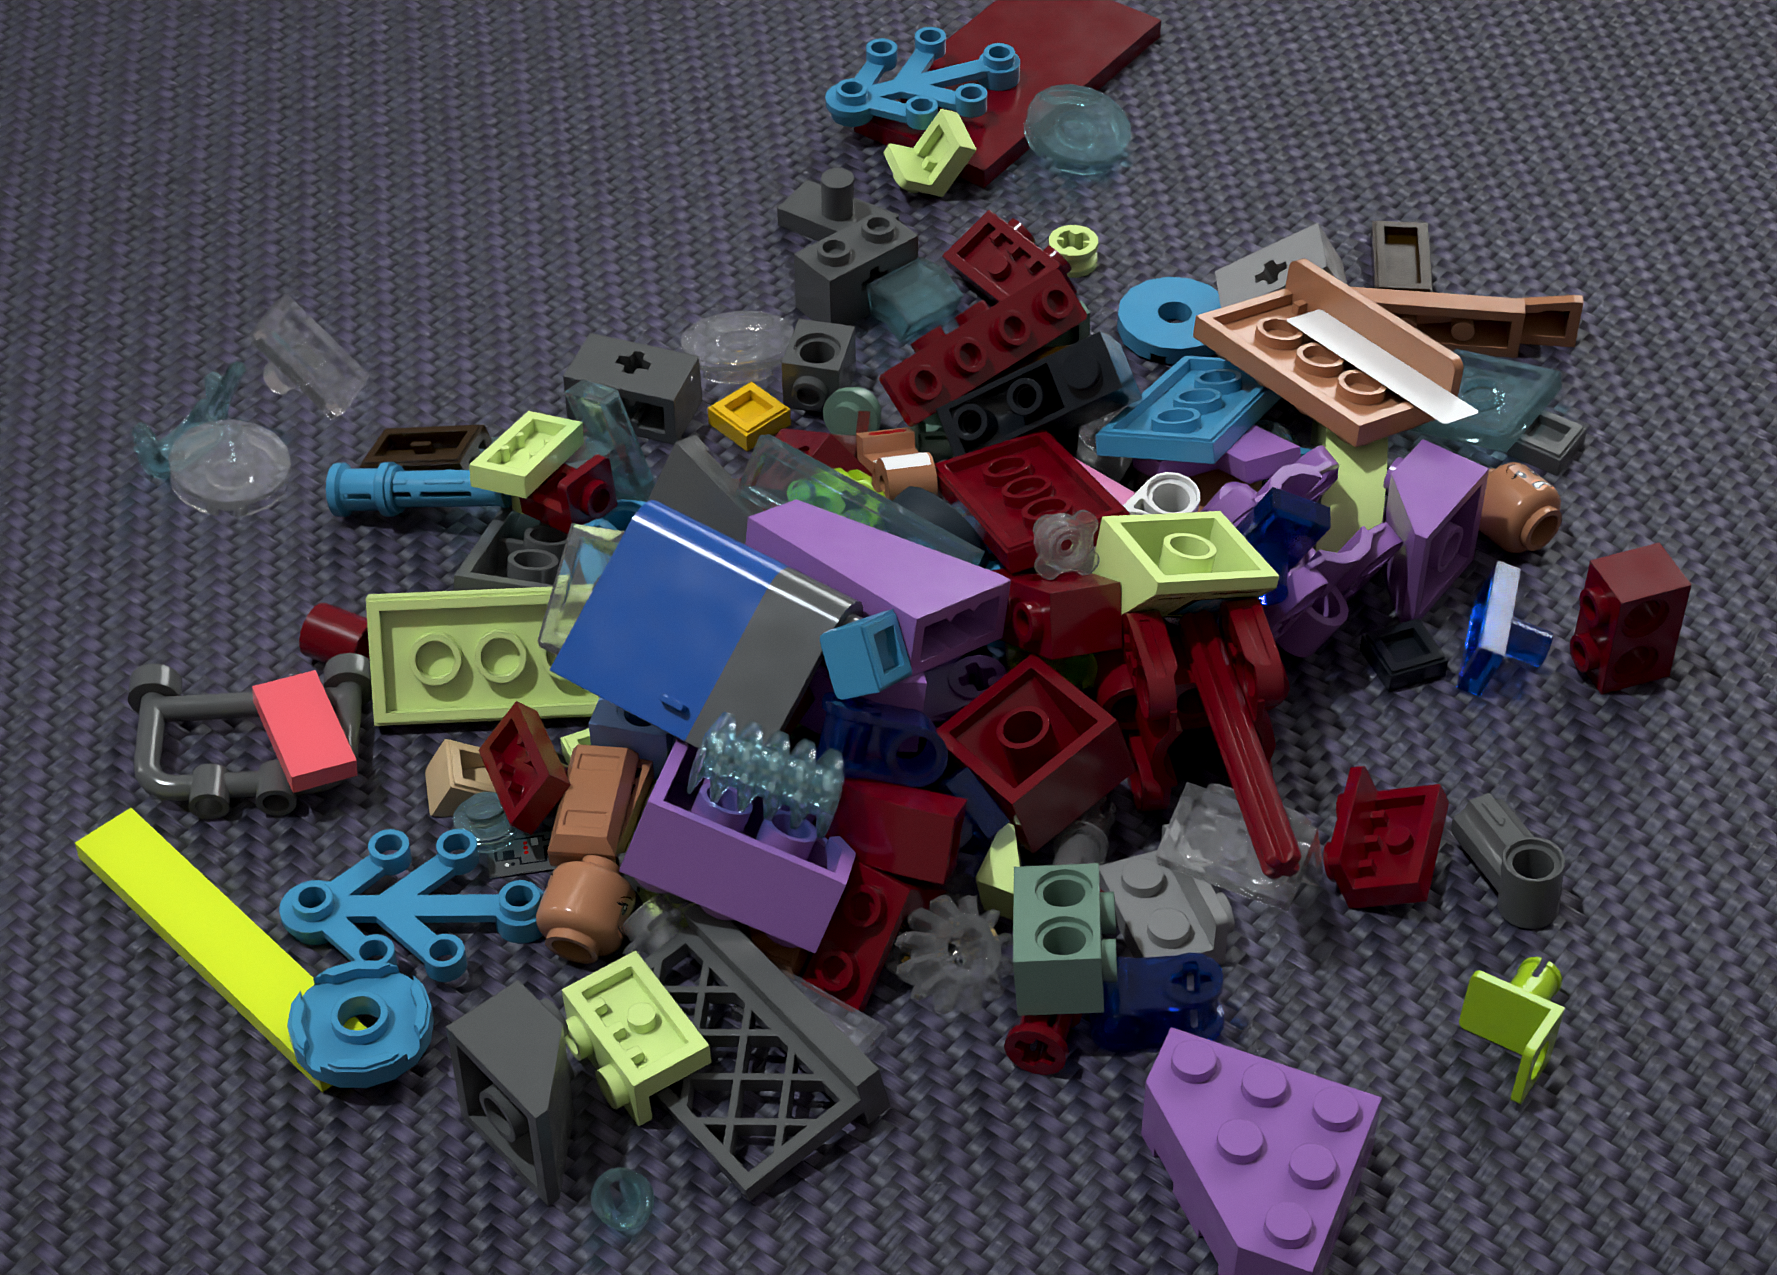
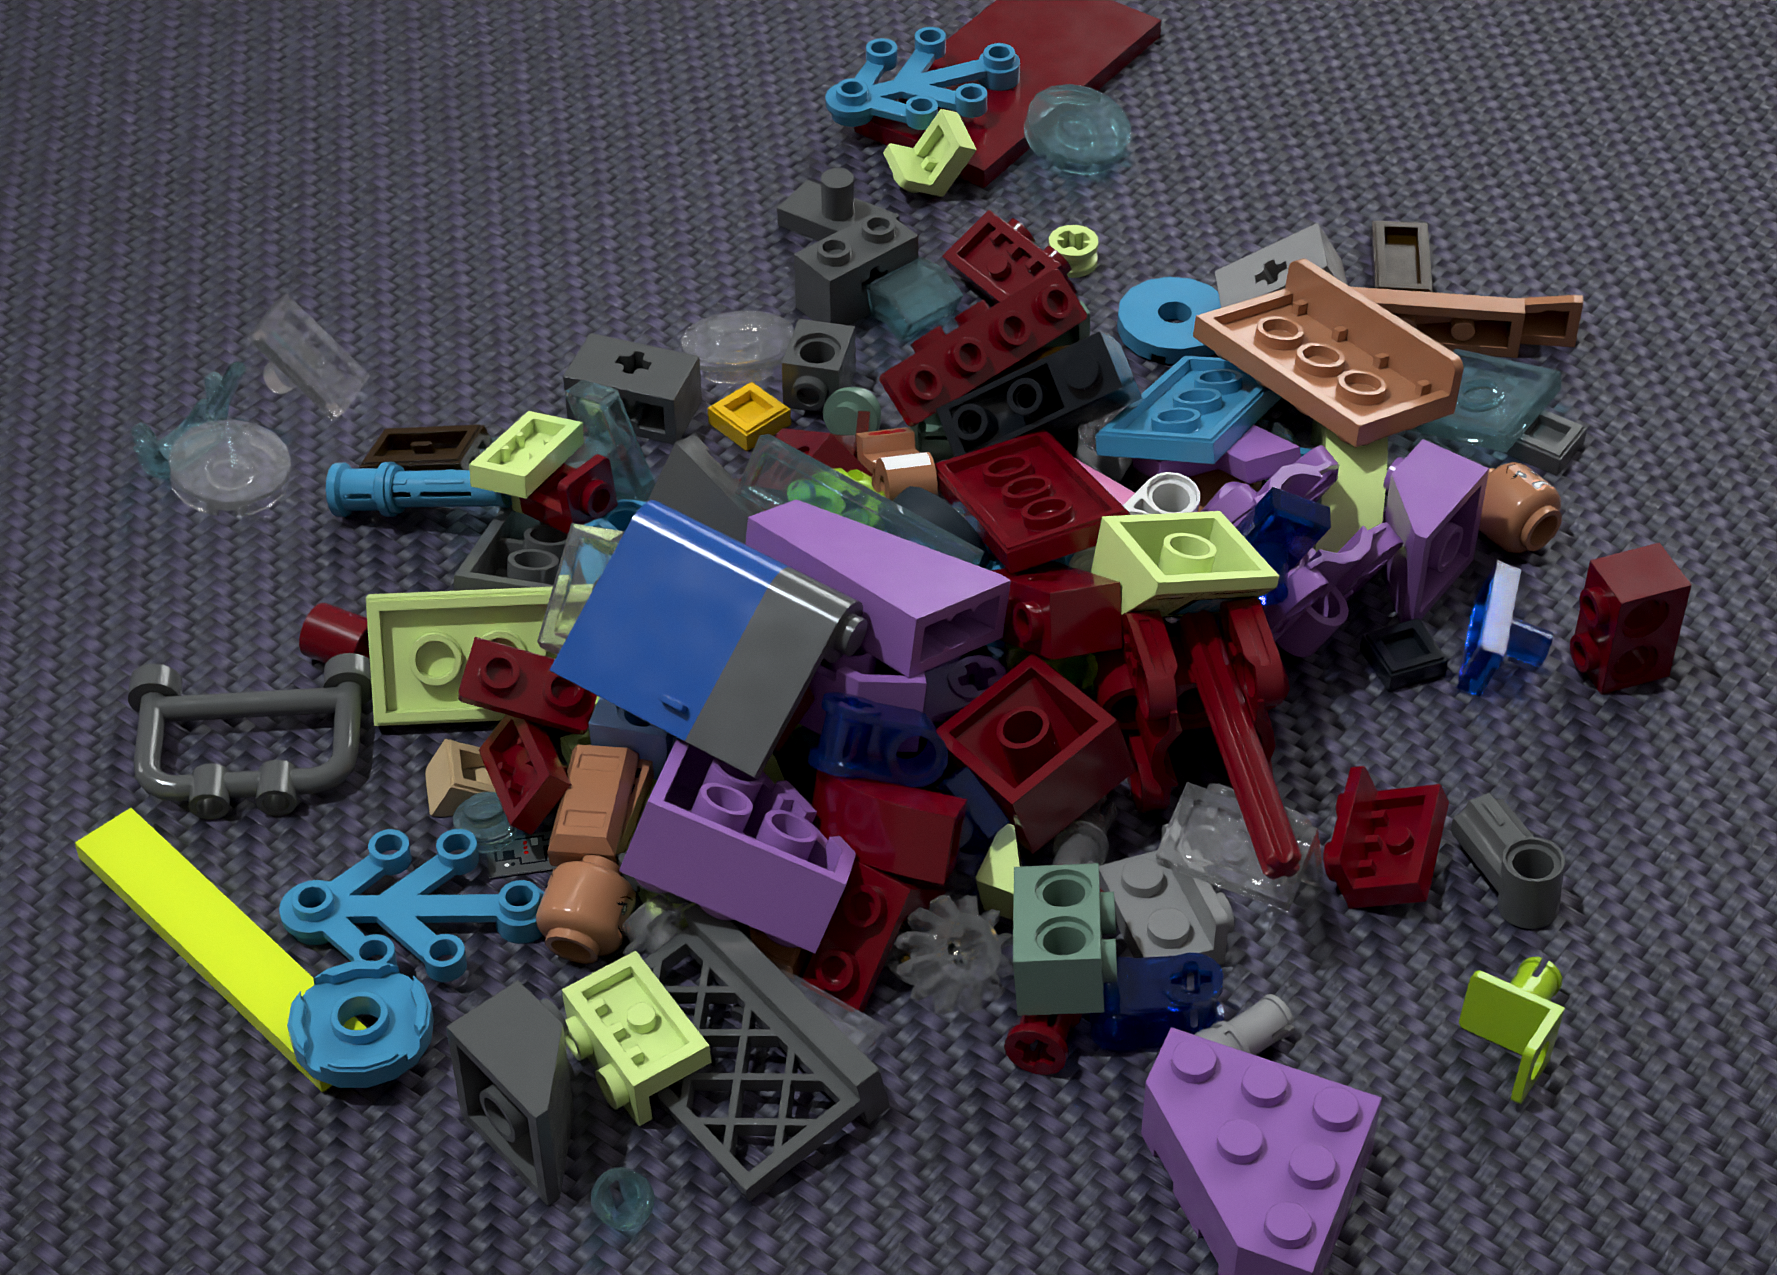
coral tile [252,670,358,793] -> none
clear light blue piece [687,712,844,839] -> none
dark azure slope [820,609,912,700] -> none
clear plate [1033,510,1100,580] -> none
white sticker [1287,310,1478,424] -> none
none -> dark red bracket [458,637,597,735]
none -> light grey pin [1194,994,1295,1055]

